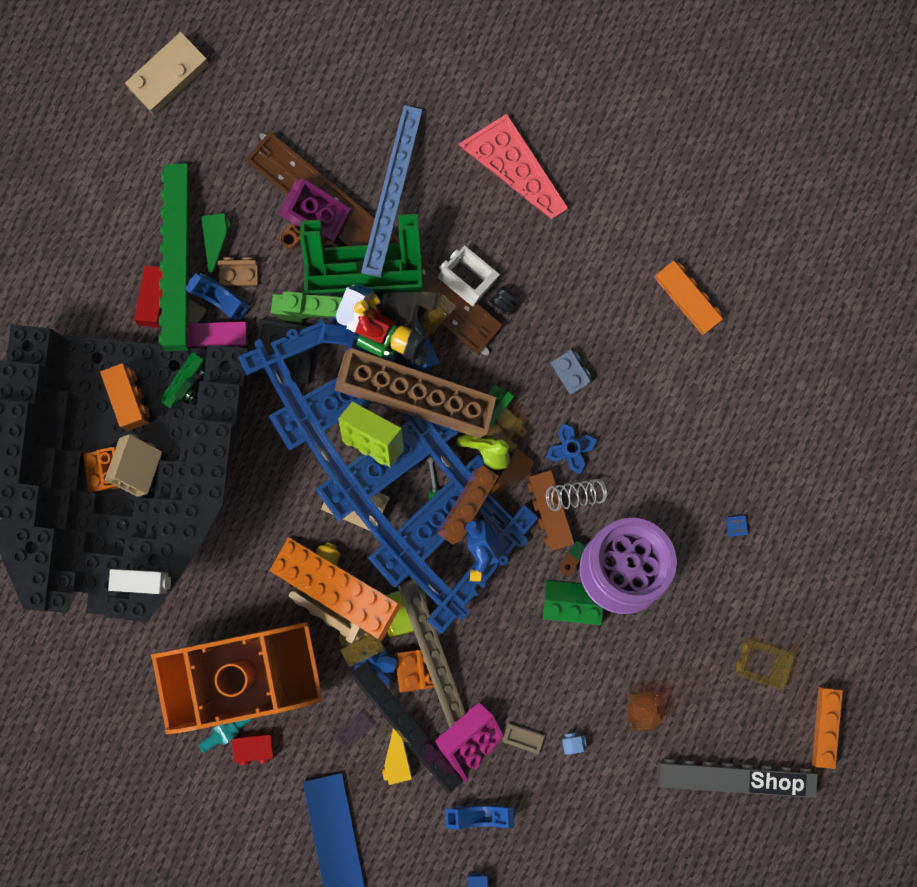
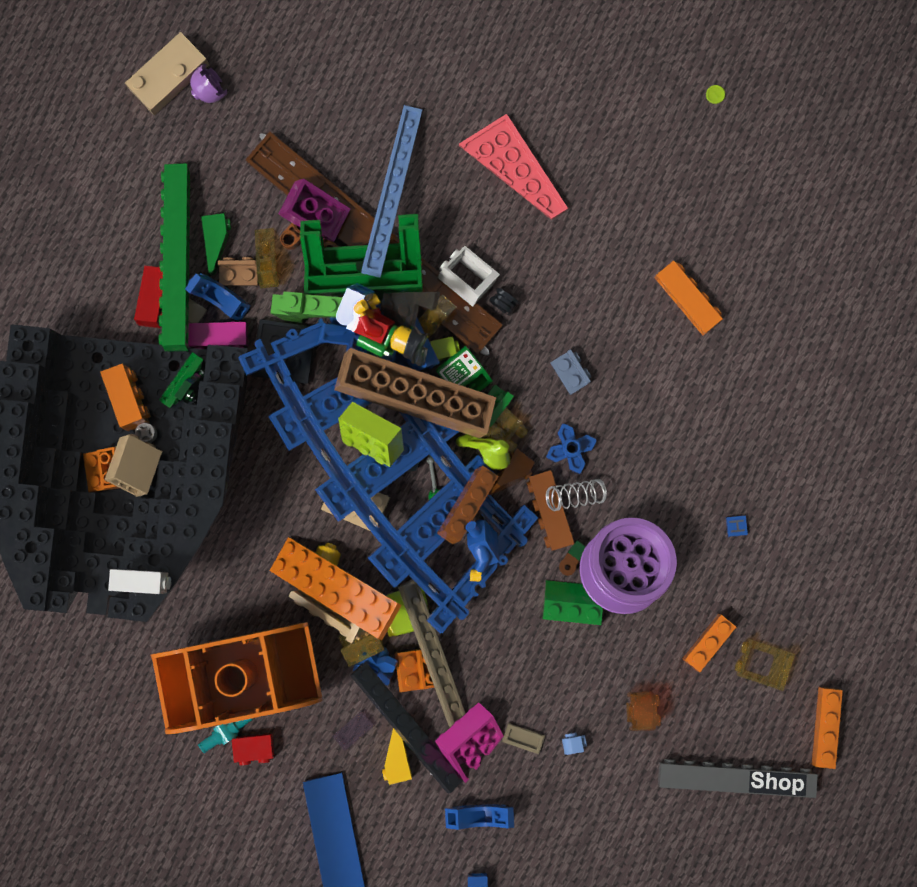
none -> light grey wheel [135,423,157,443]
none -> medium lavender cylinder [190,64,227,103]
none -> clear yellow slope [255,228,279,289]
none -> lime brick [430,337,460,361]
none -> slope [435,346,492,392]
none -> orange brick [682,614,736,672]
none -> lime piece [706,85,725,104]

